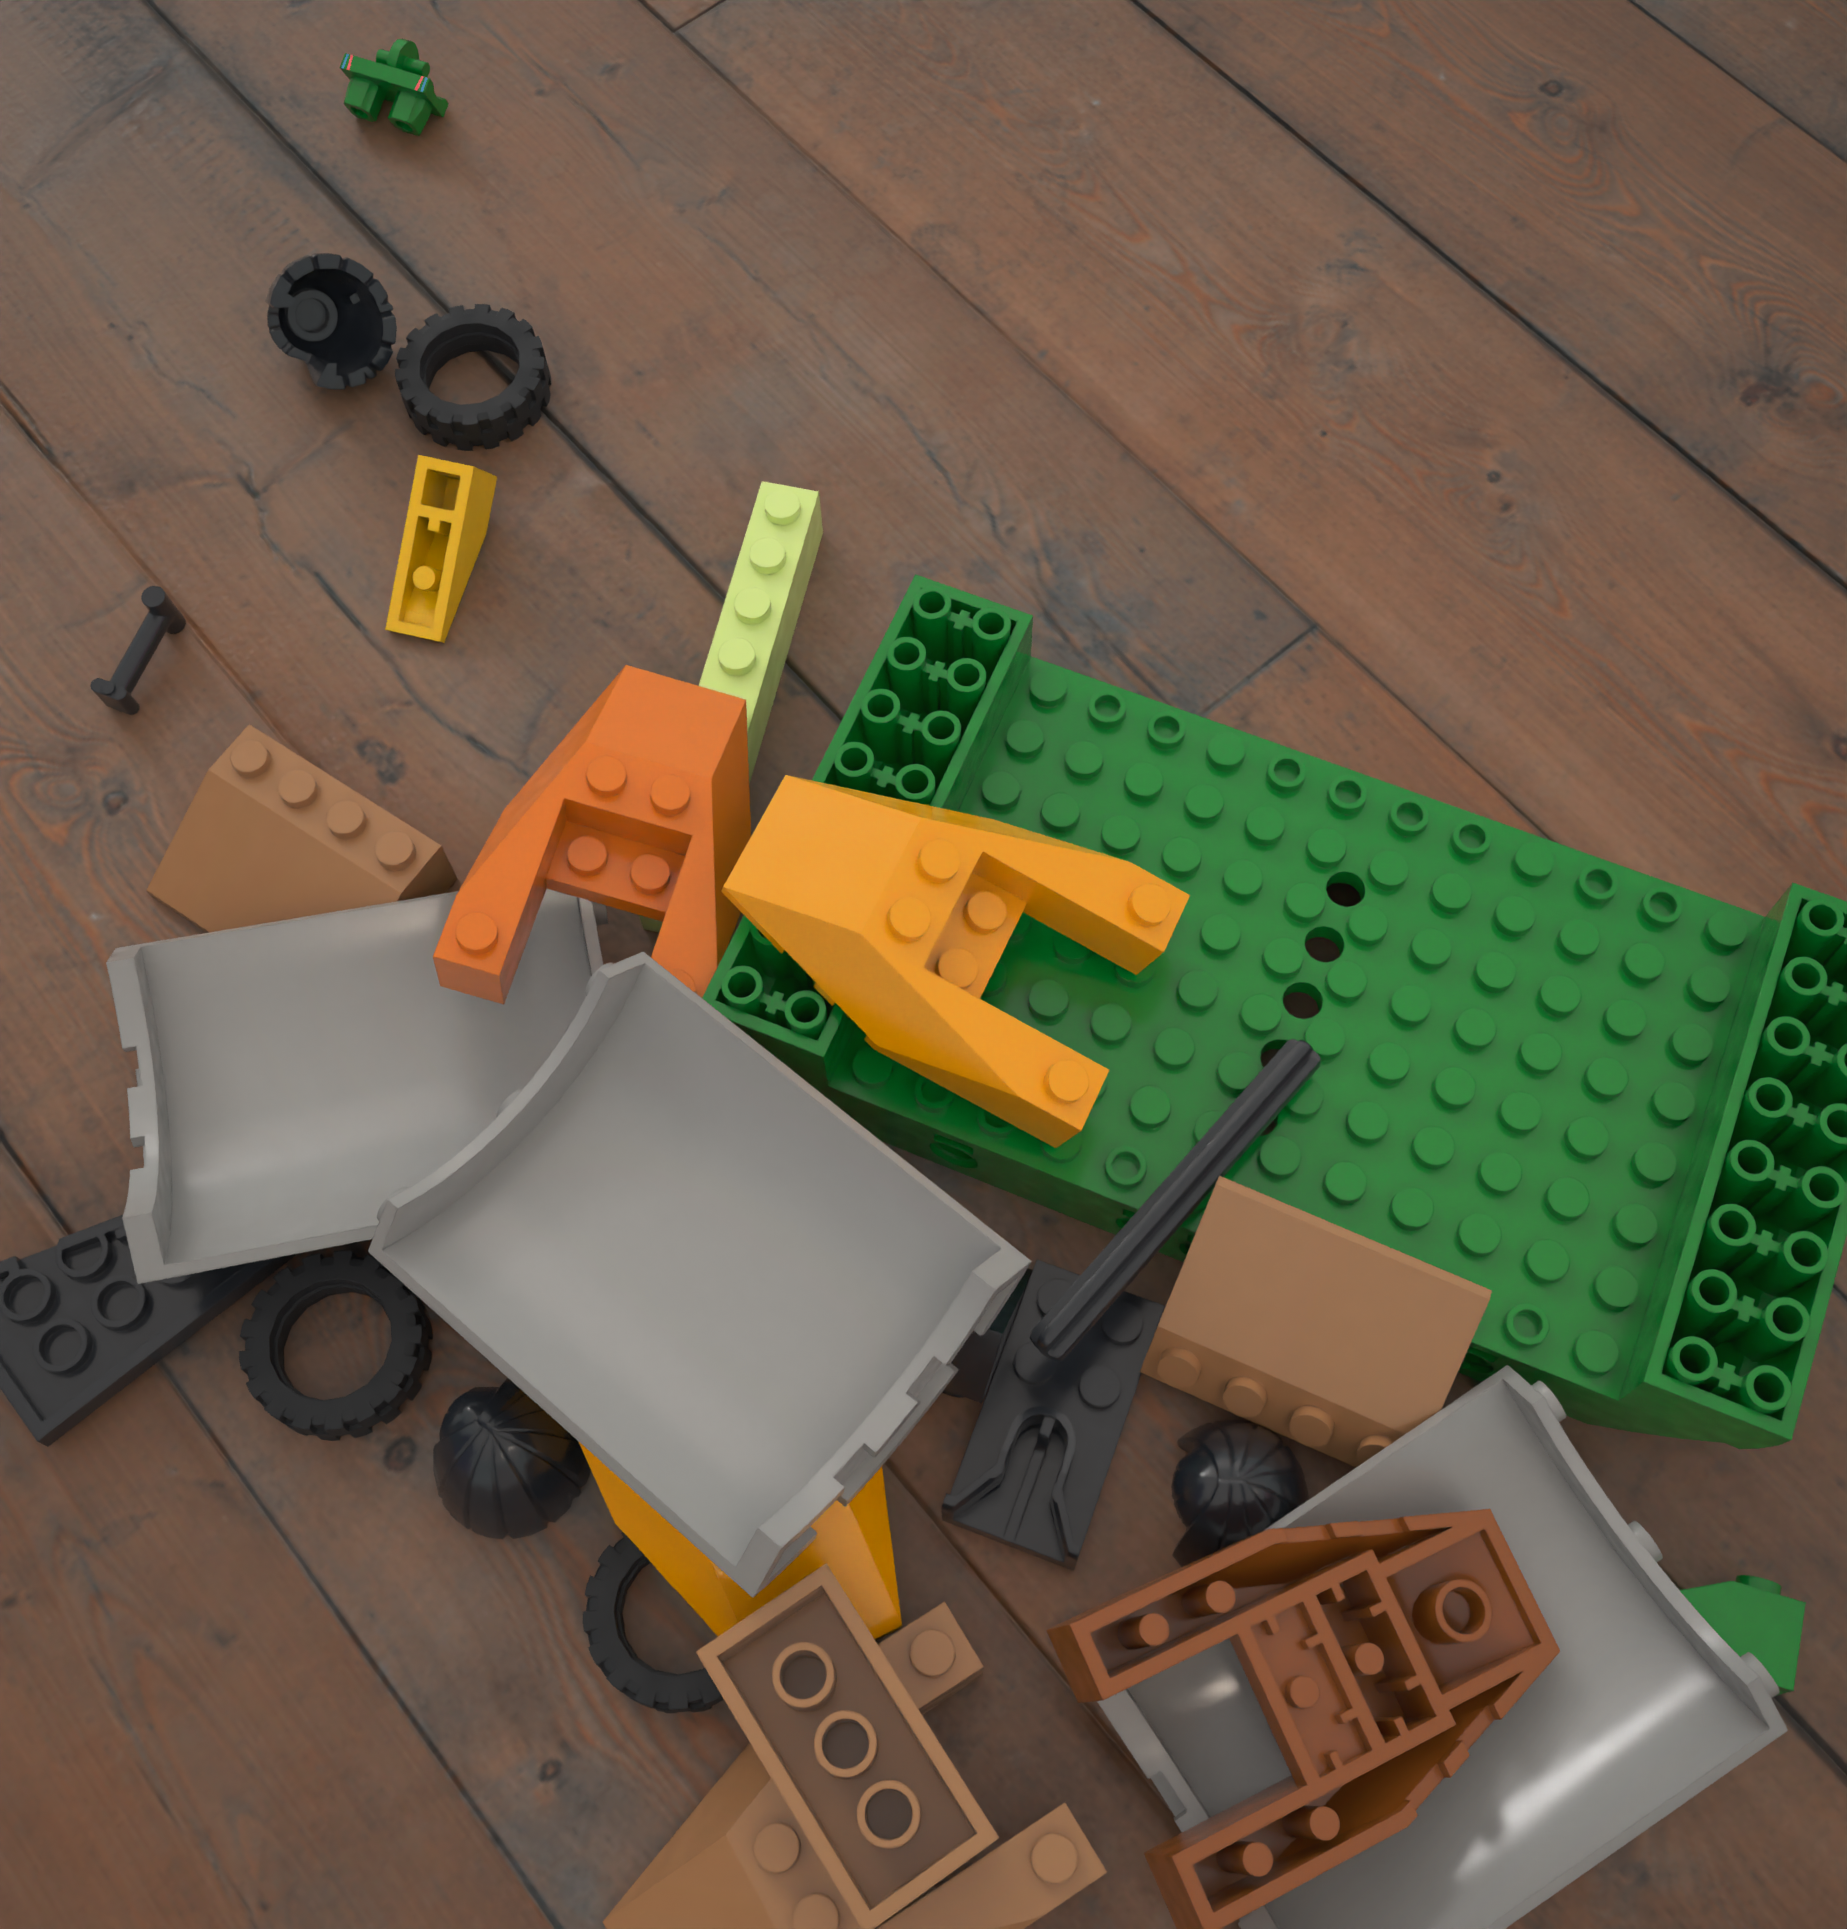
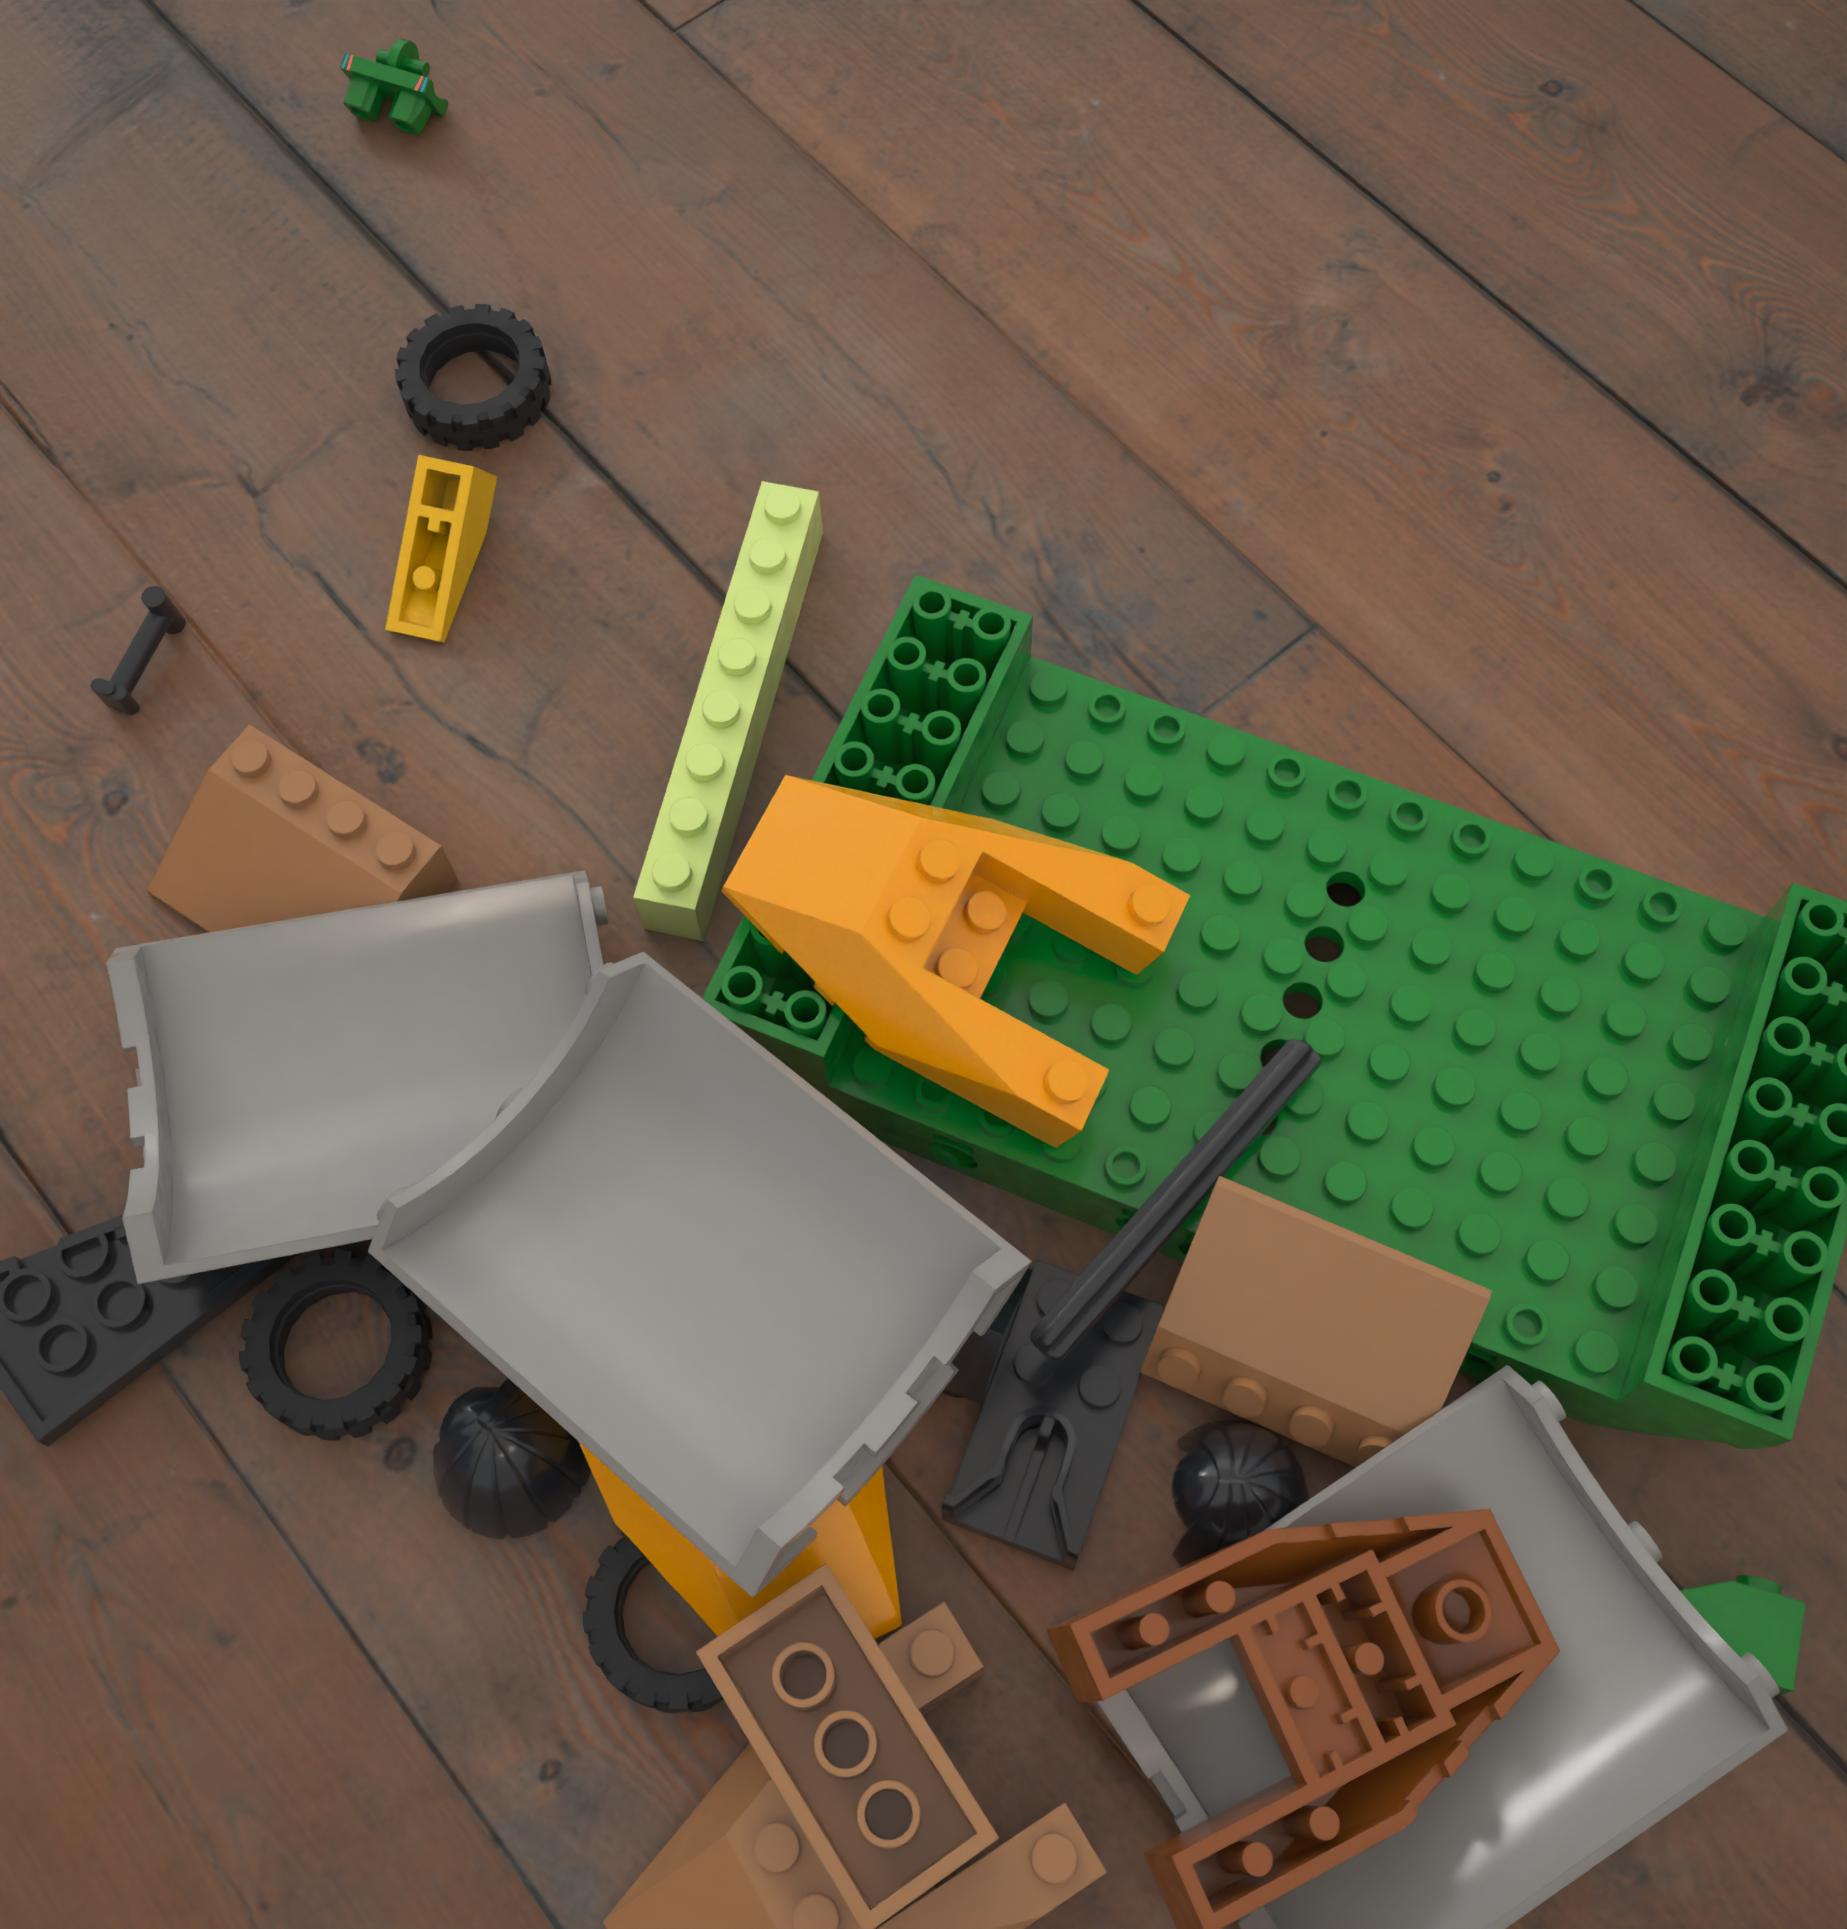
black hair [265,253,397,389] -> none
orange wedge [433,665,751,1005] -> none

